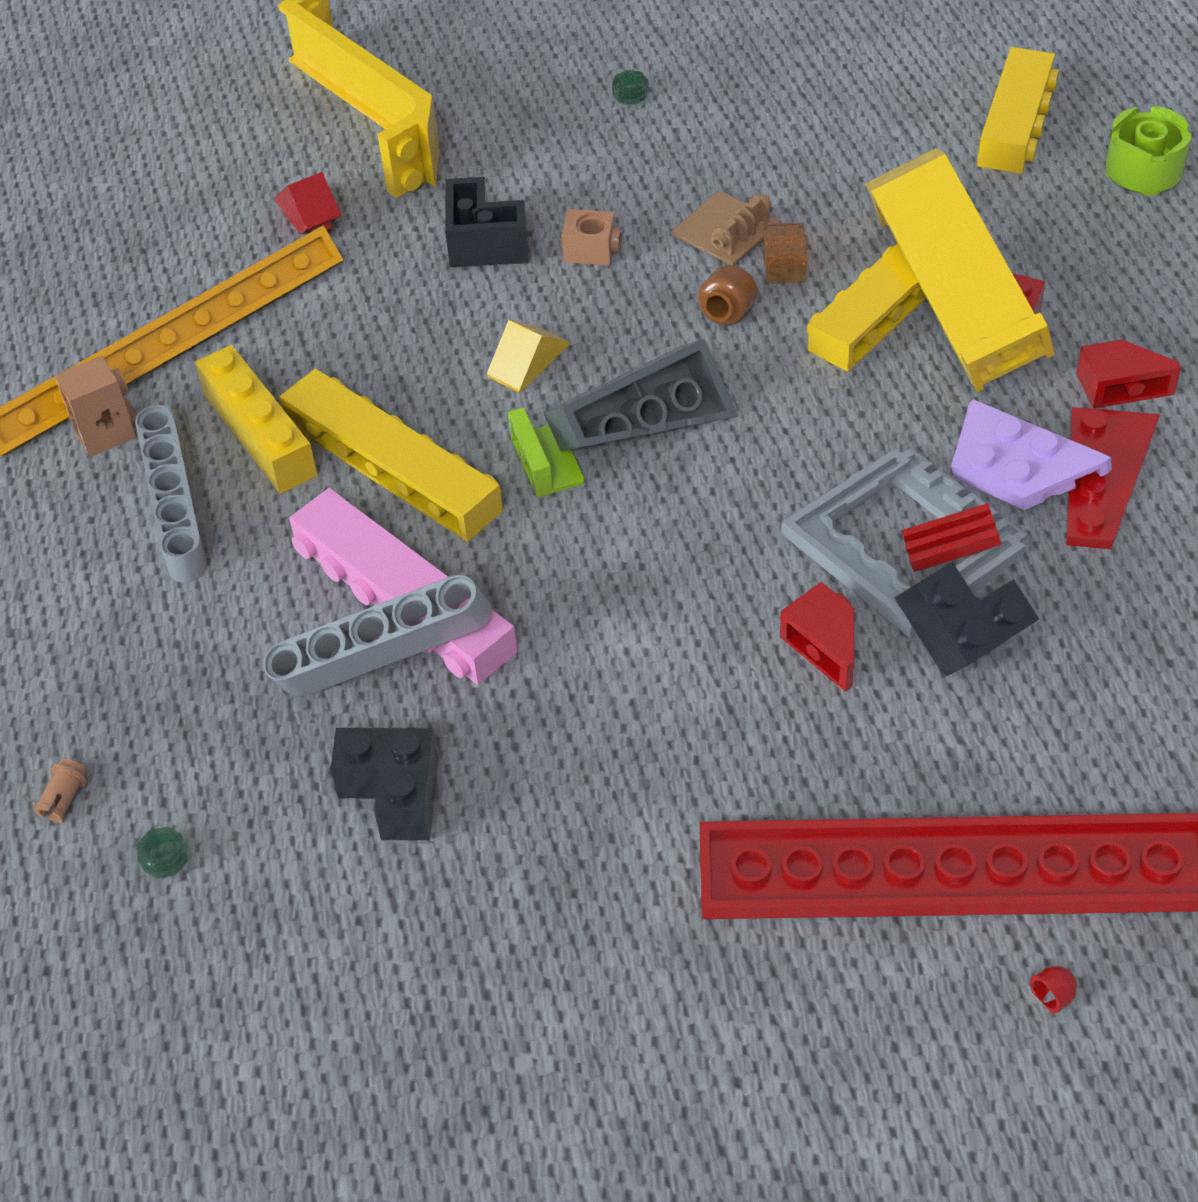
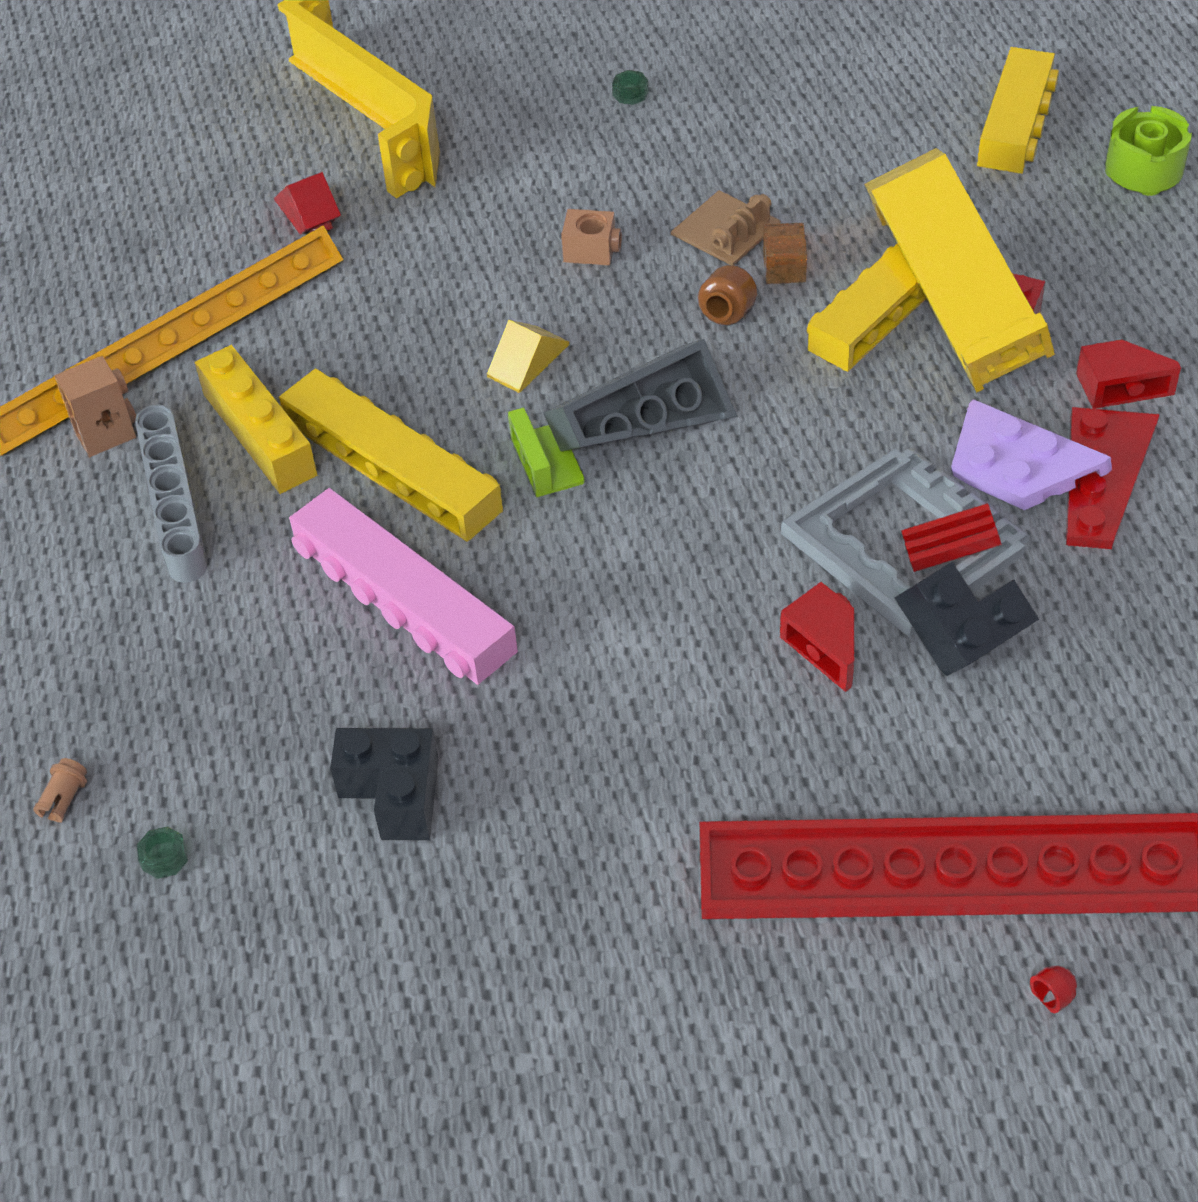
light grey beam [263,575,492,696] -> none
black brick [445,177,529,267] -> none

